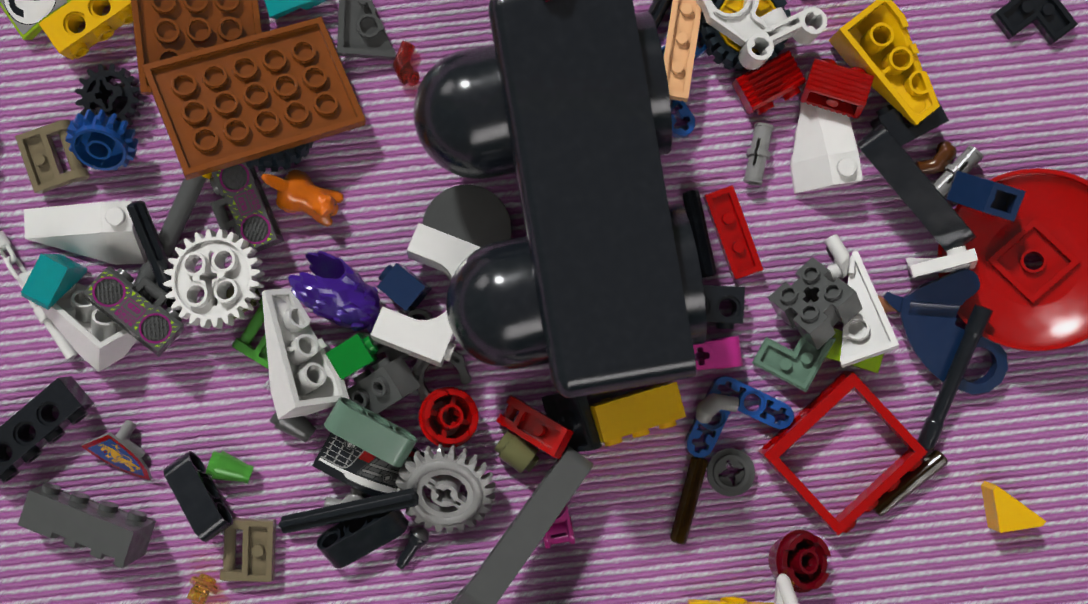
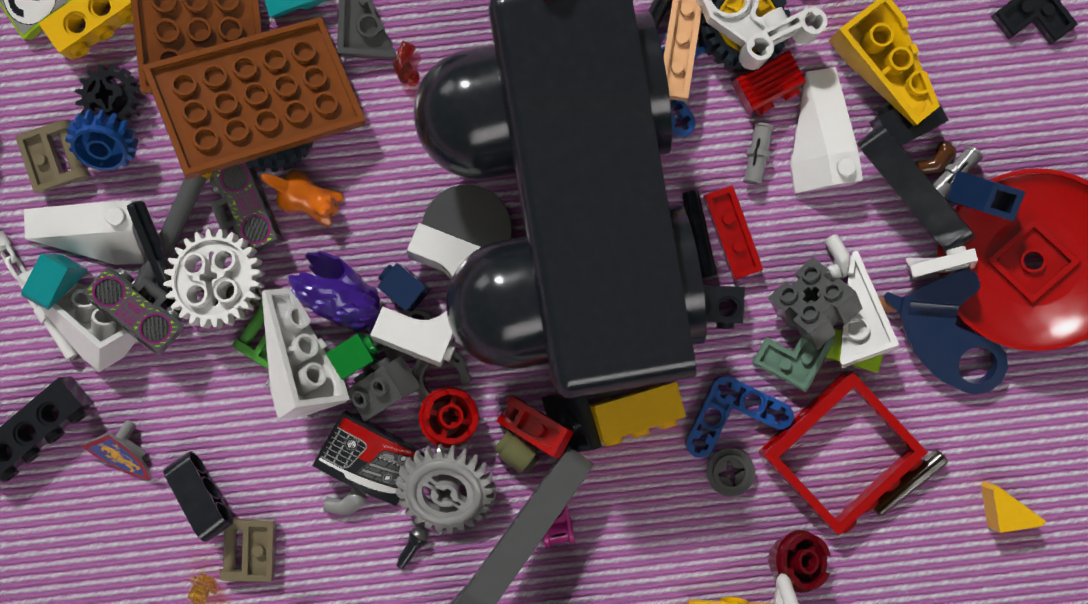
dark grey wedge [18,483,156,568] -> none
bright green cone [205,450,254,484] -> none
dark grey cone [269,412,316,443] -> none
black axle [279,488,419,534] -> none
black beam [317,510,408,568] -> none
sand green beam [324,397,418,467] -> none
dark brown axle [670,456,708,545] -> none
dark pink piece [693,336,743,370] -> none
light grey arm [696,393,739,424] -> none
red brick [800,58,874,119] -> none
black piece [917,304,993,450] -> none

